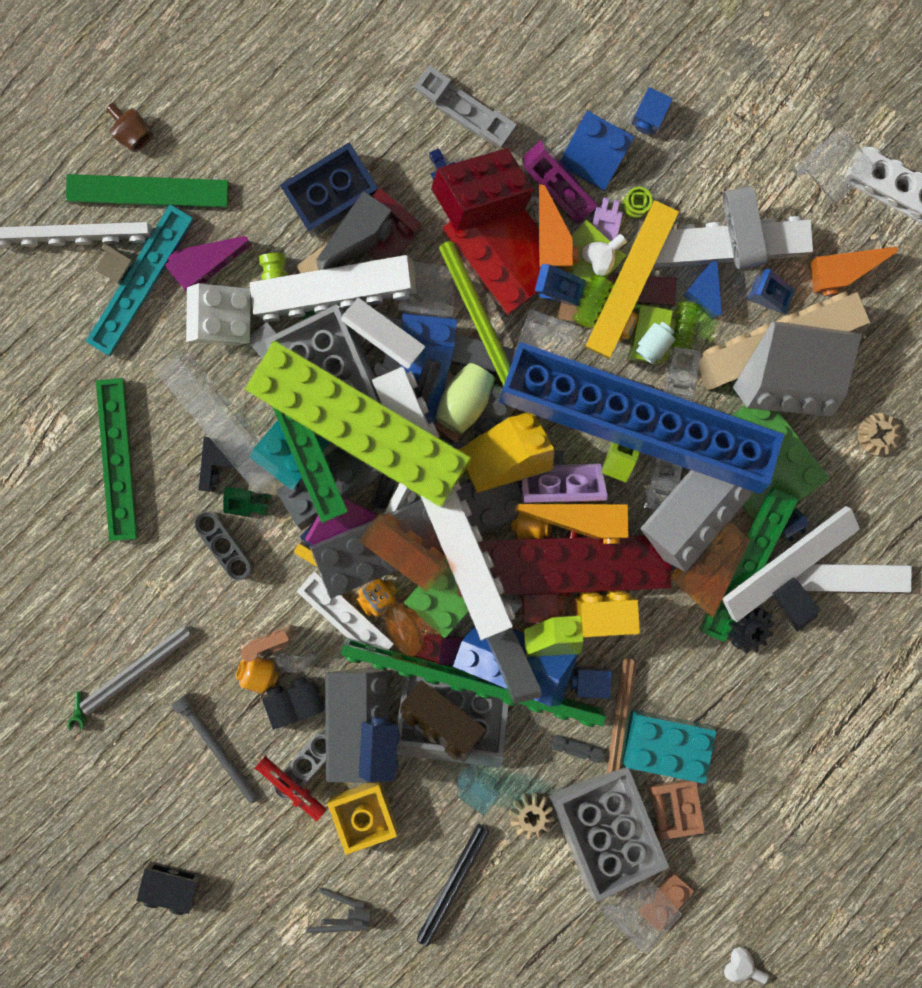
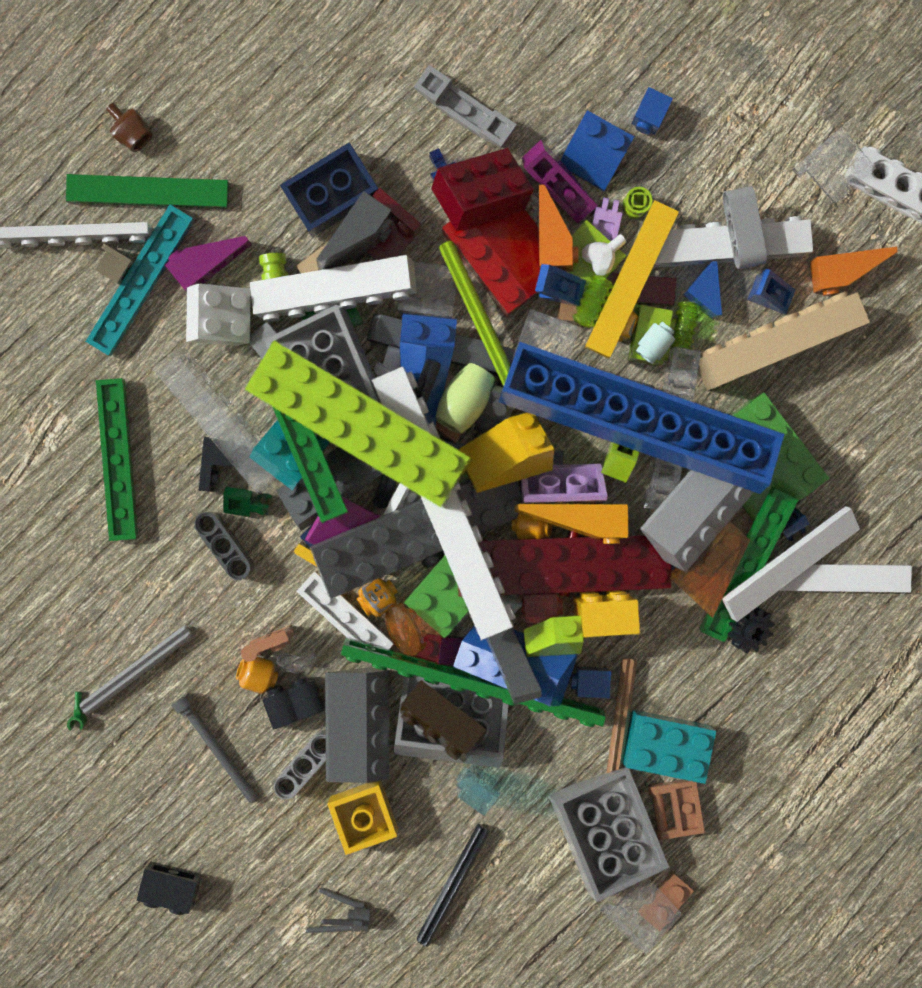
red pin [254,755,327,822] -> none
white tile [341,298,425,369] -> none
clear orange wedge [359,513,448,592] -> none
dark blue brick [359,716,400,782] -> none
tan gear [509,792,554,839] -> none
dark grey axle [551,735,604,763] -> none
white rock [724,947,768,984] -> none
light grey slope [733,321,861,417] -> none
black slope [772,577,820,632] -> none
tan gear [858,413,902,456] -> none

